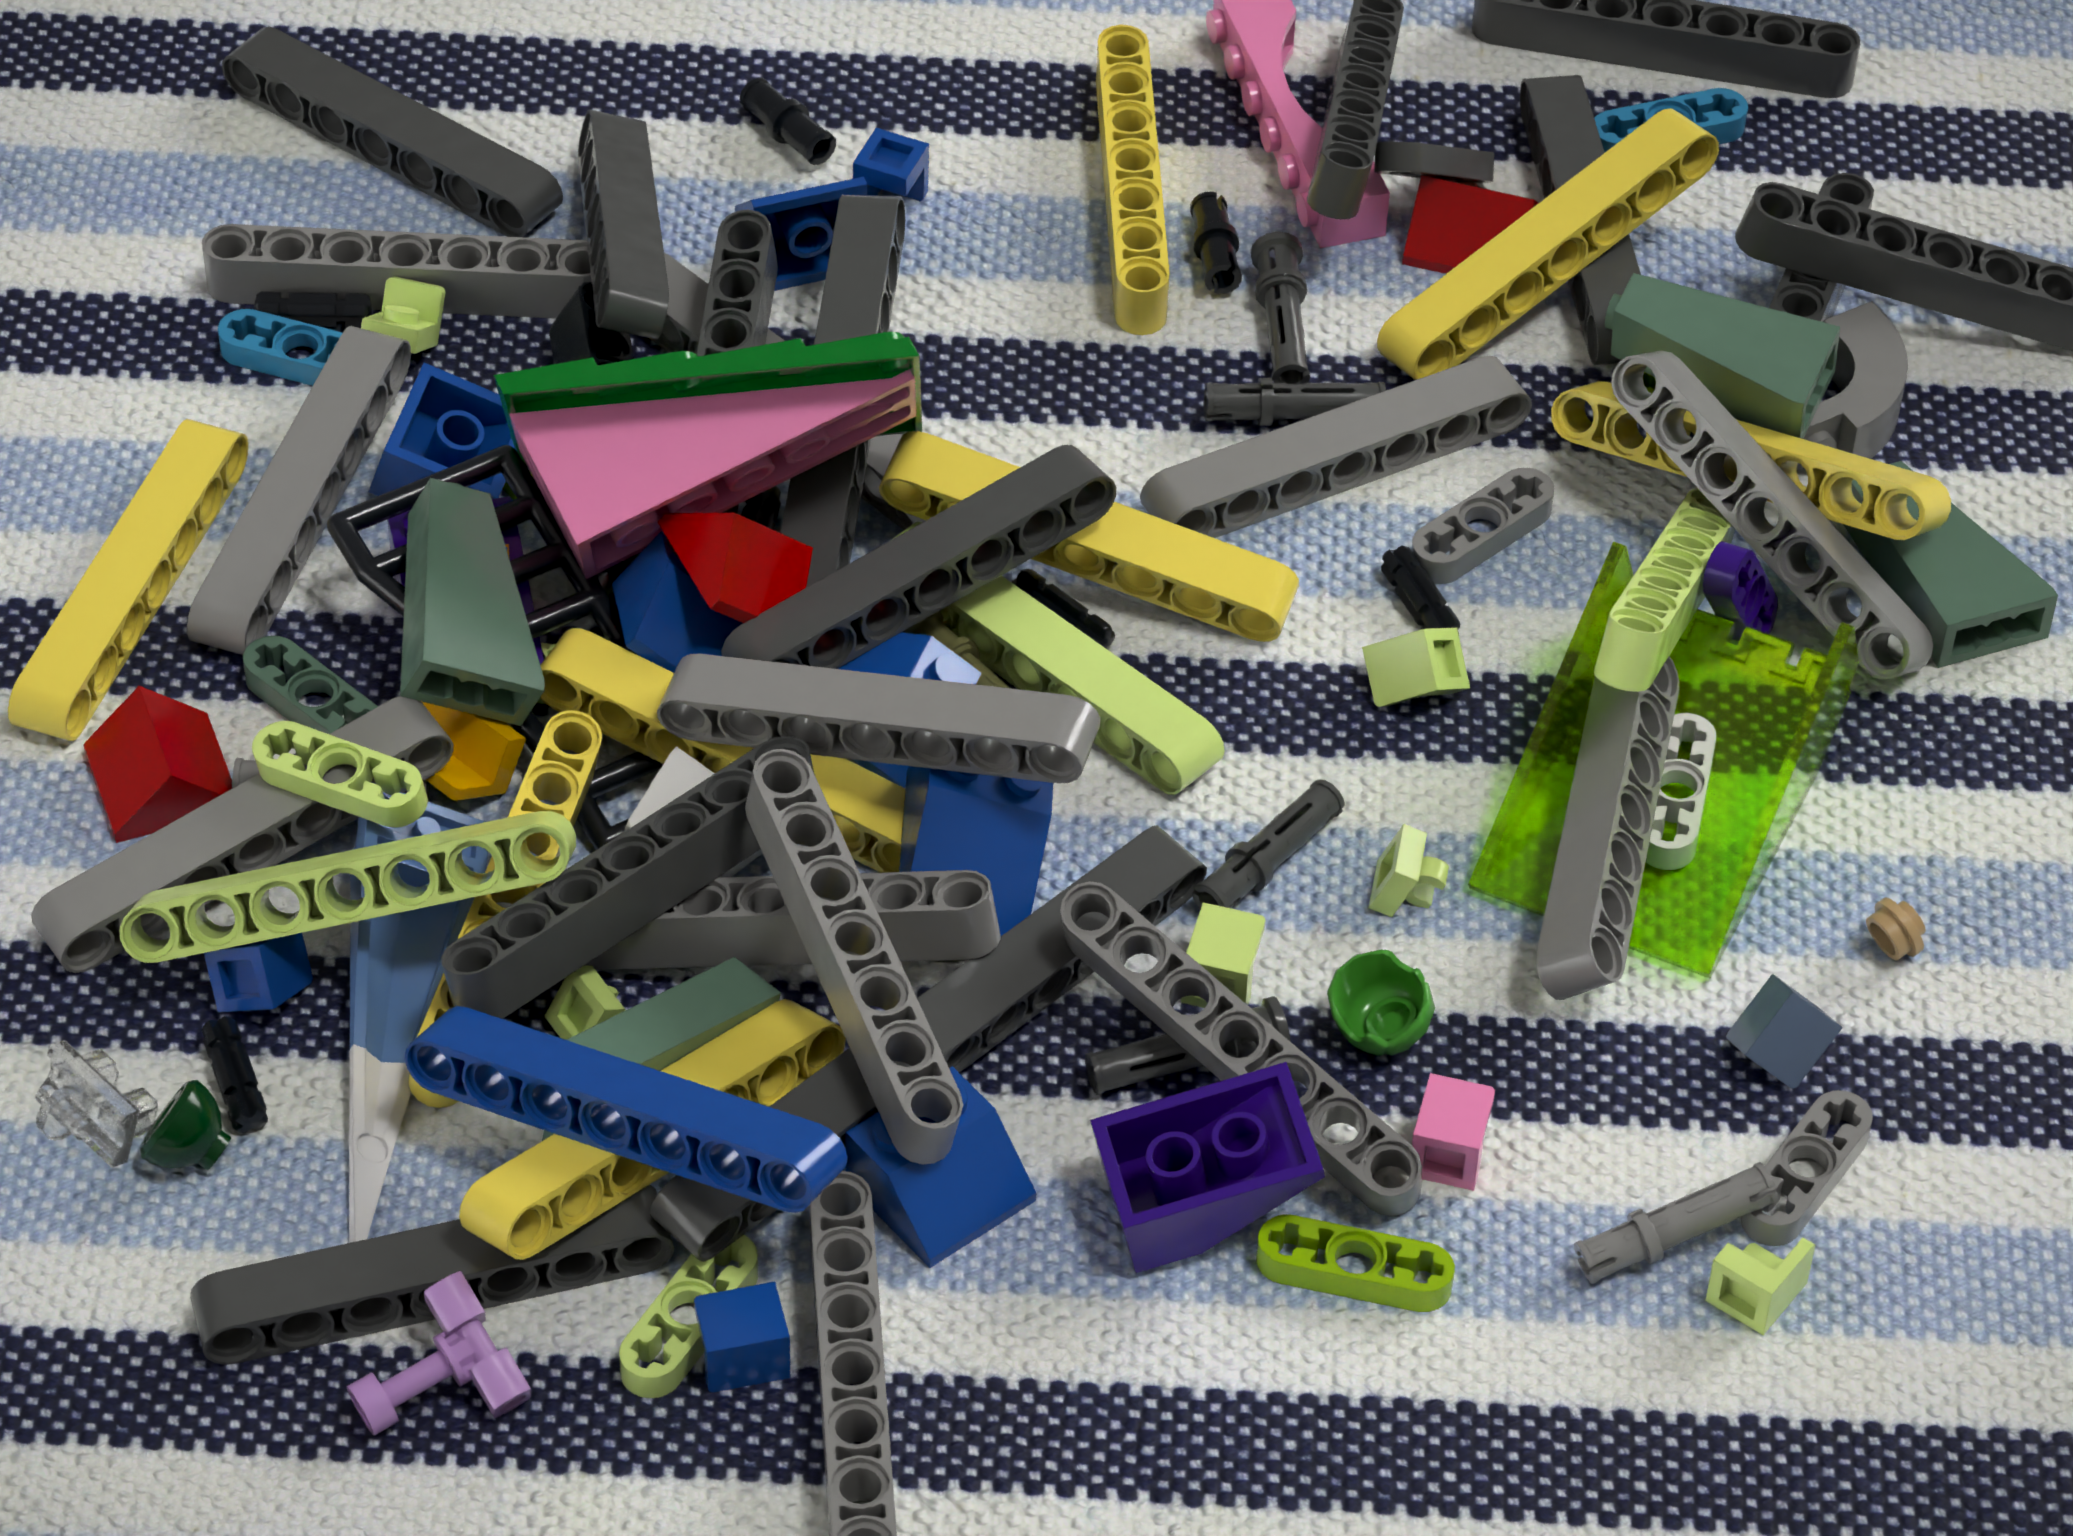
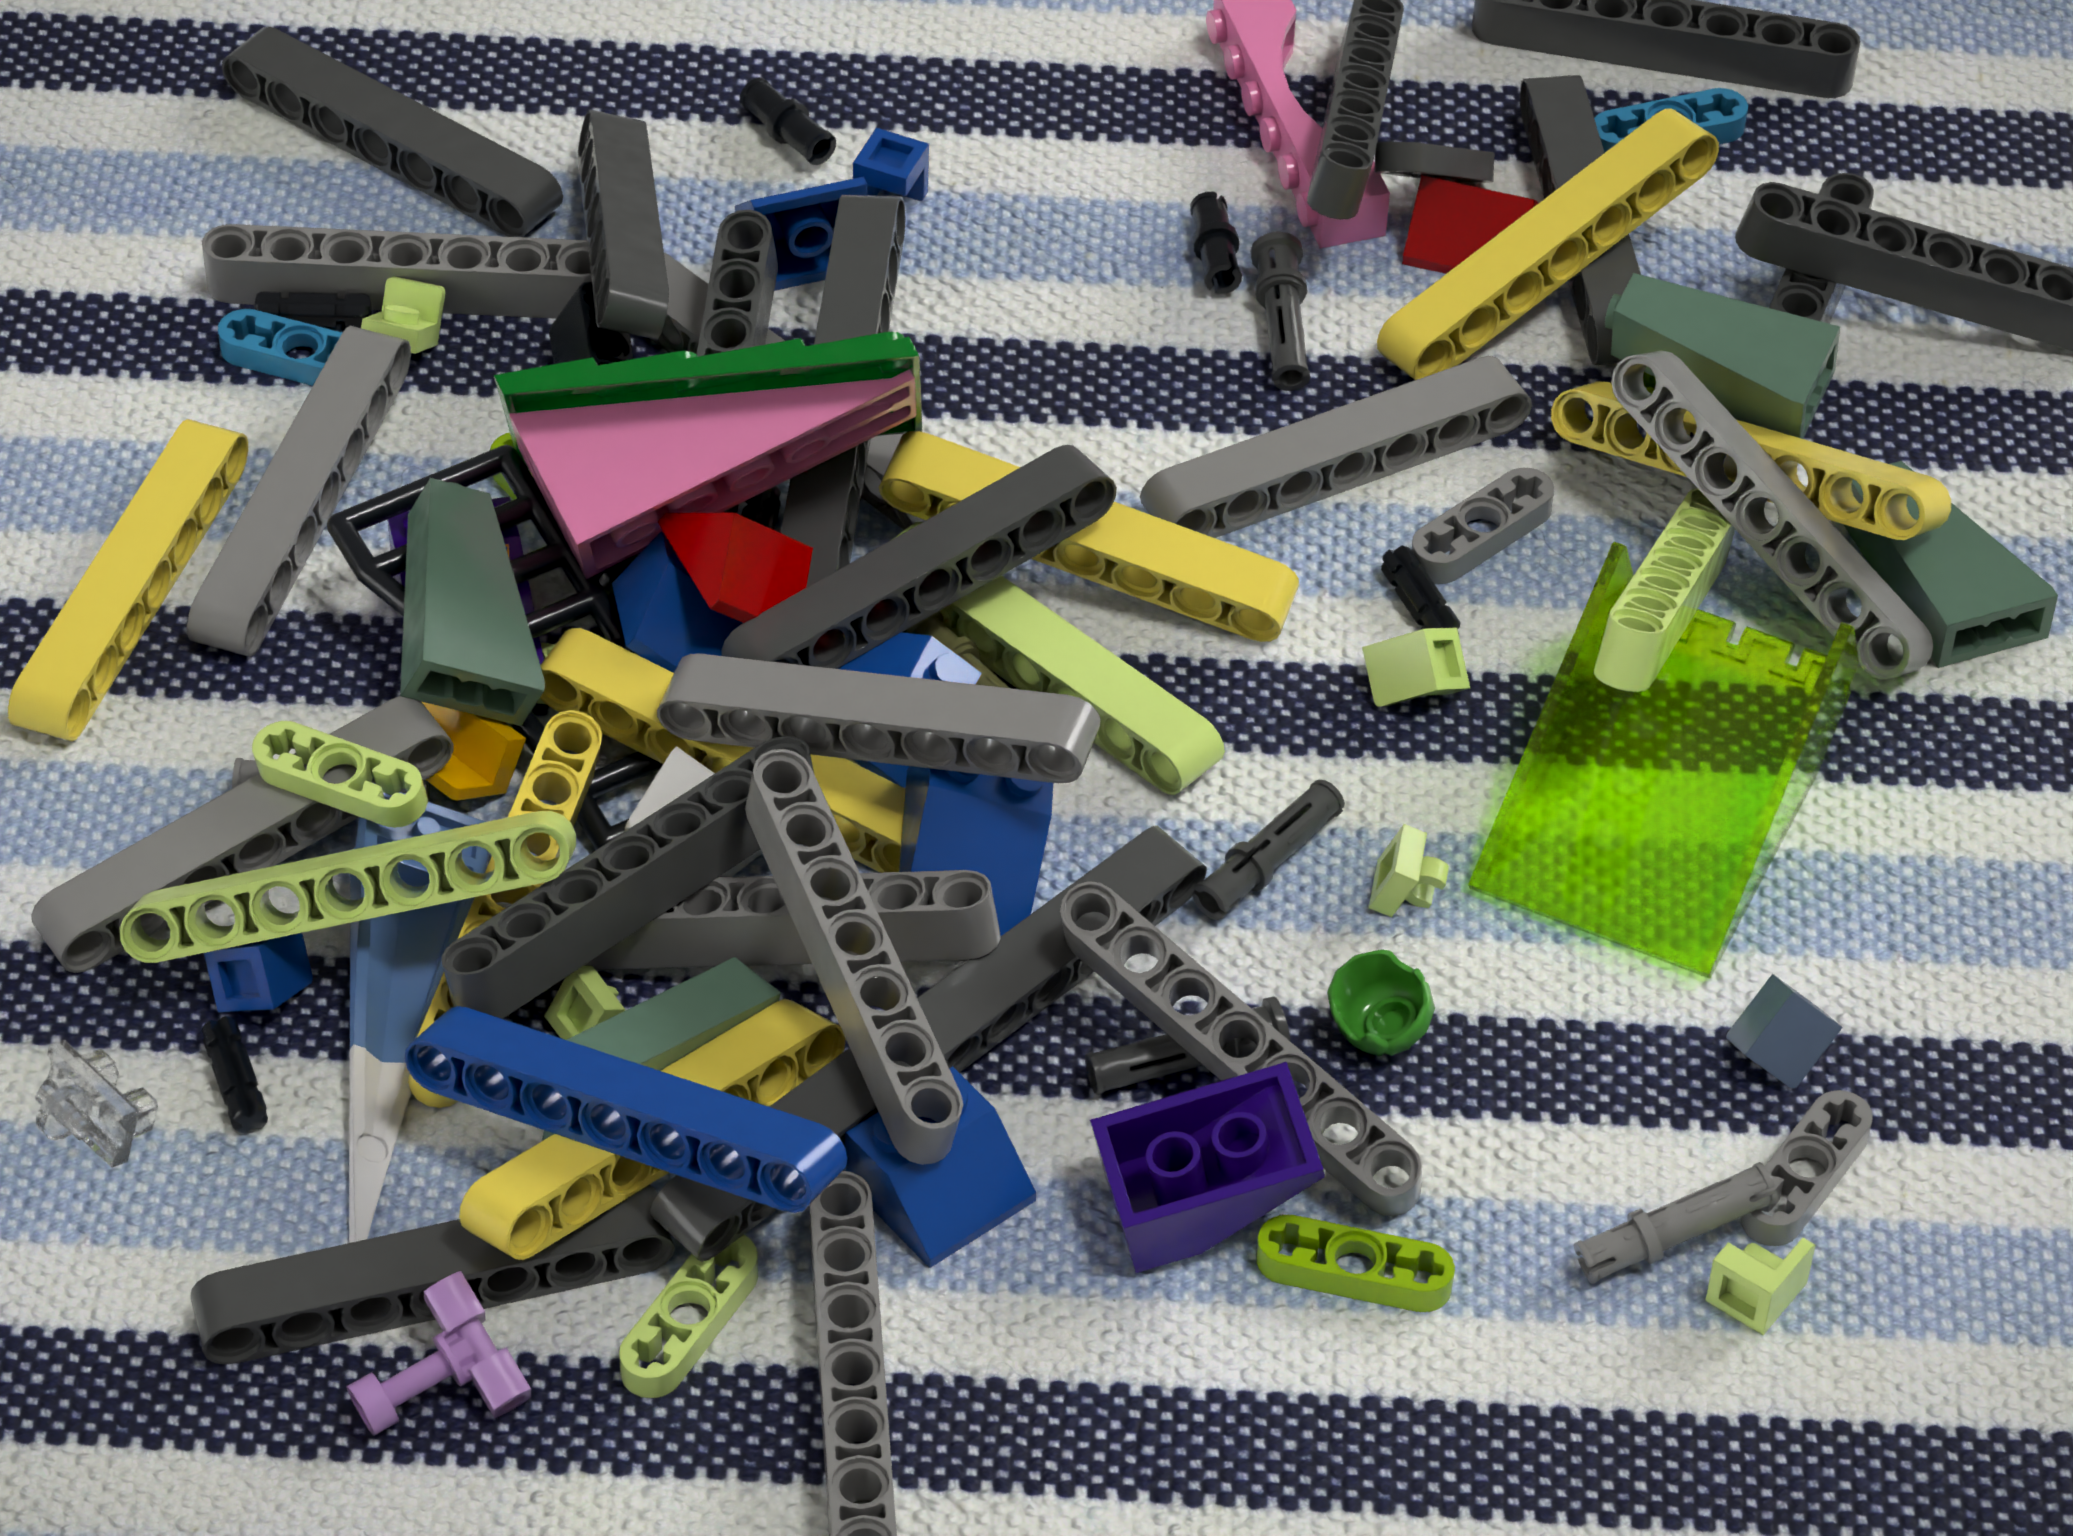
red slope [83,686,232,843] -> none
dark green brick [139,1080,231,1170] -> none
sand green beam [243,636,378,734] -> none
blue slope [368,362,514,499] -> none
blue panel [694,1281,791,1392] -> none
black axle [1011,569,1115,649] -> none
light yellow beam [1096,25,1170,335] -> none
yellowish green panel [1181,902,1265,1008] -> none
dark grey pin [1203,378,1386,426] -> none
bright pink panel [1412,1073,1495,1191] -> none
light grey beam [1536,656,1679,1000] -> none
white beam [1646,713,1716,870] -> none
dark purple beam [1703,541,1778,648] -> none
light grey arch [1797,301,1908,471] -> none
tan plate [1866,897,1926,961] -> none

